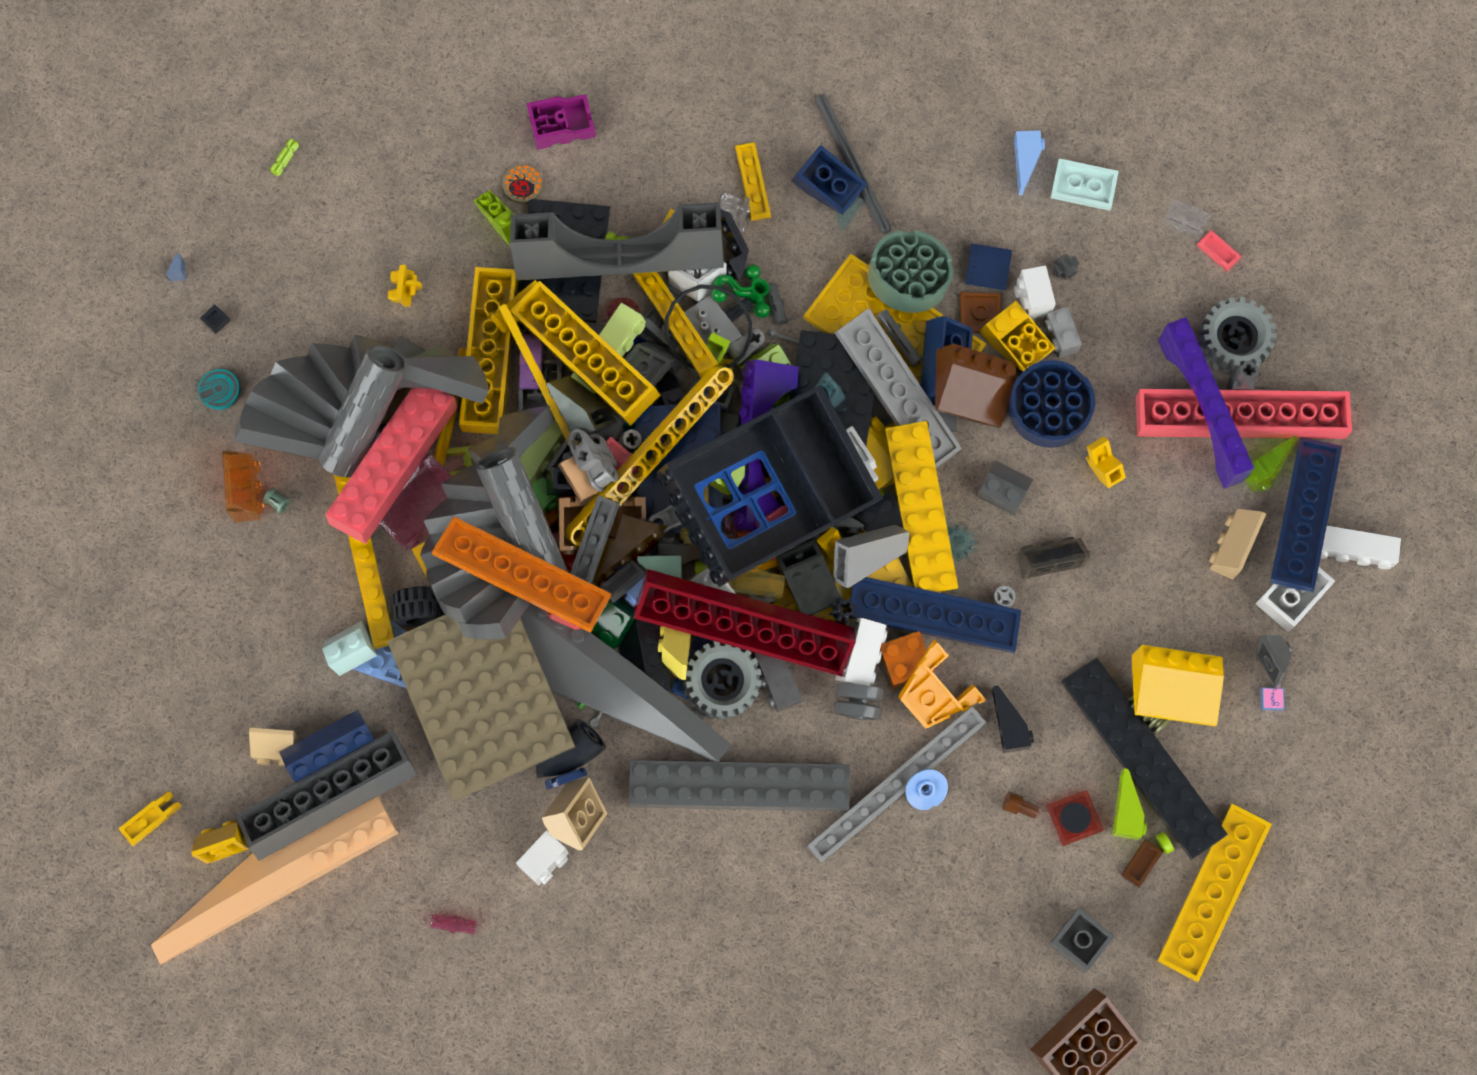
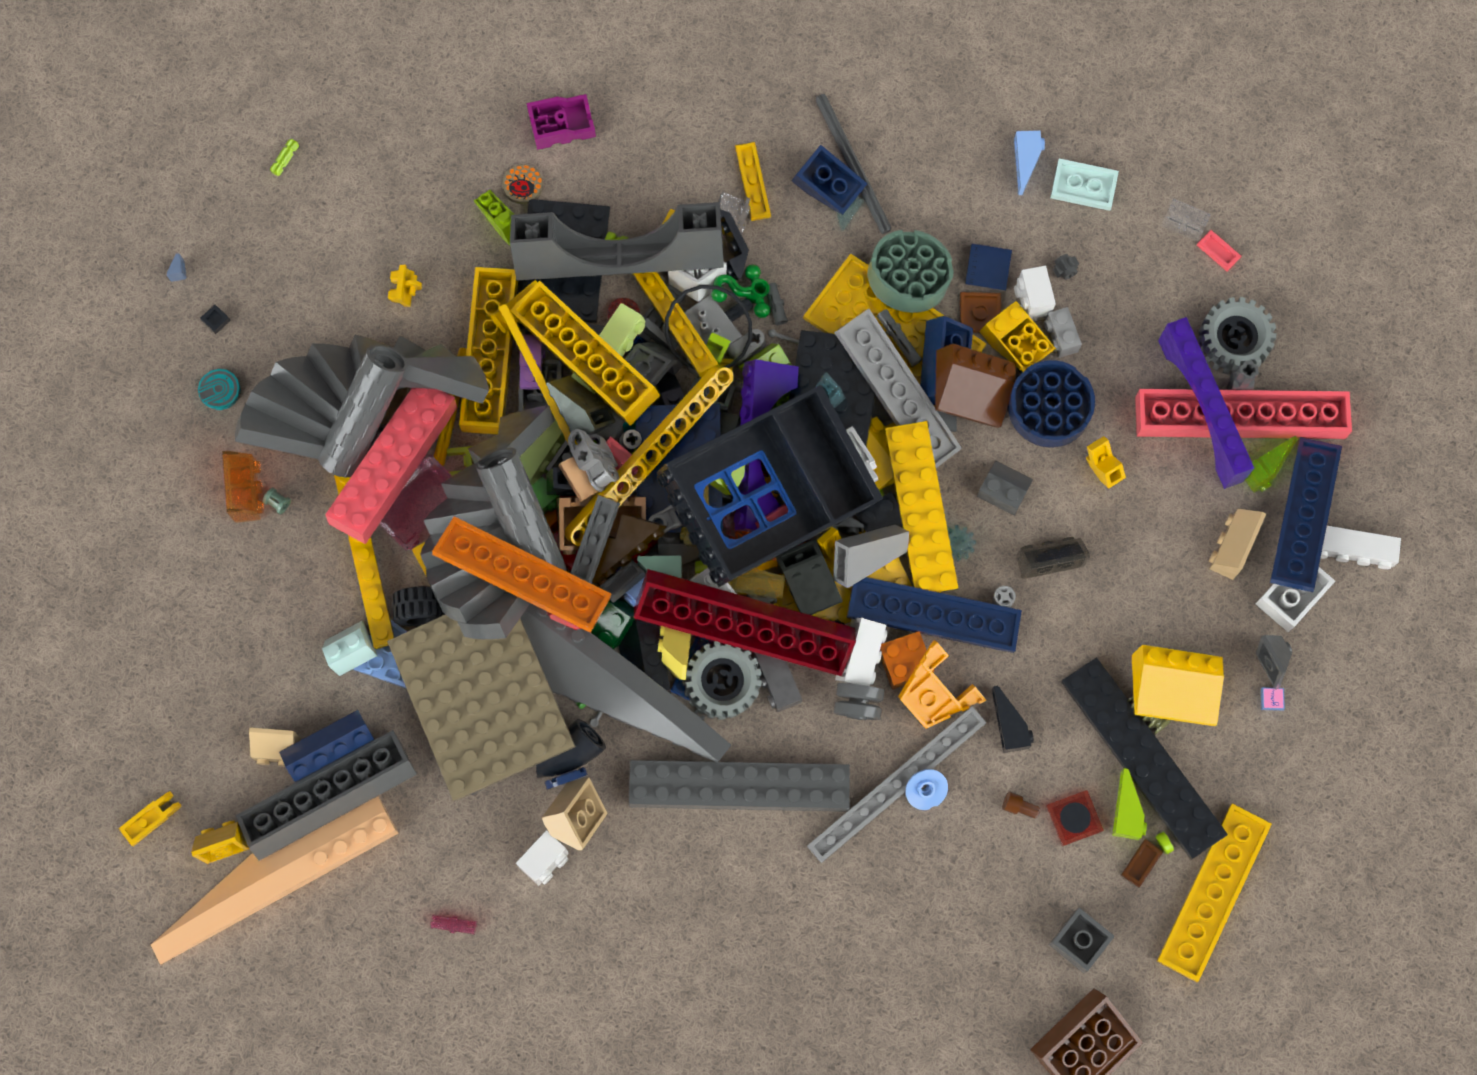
black gear [829,596,857,624] -> none

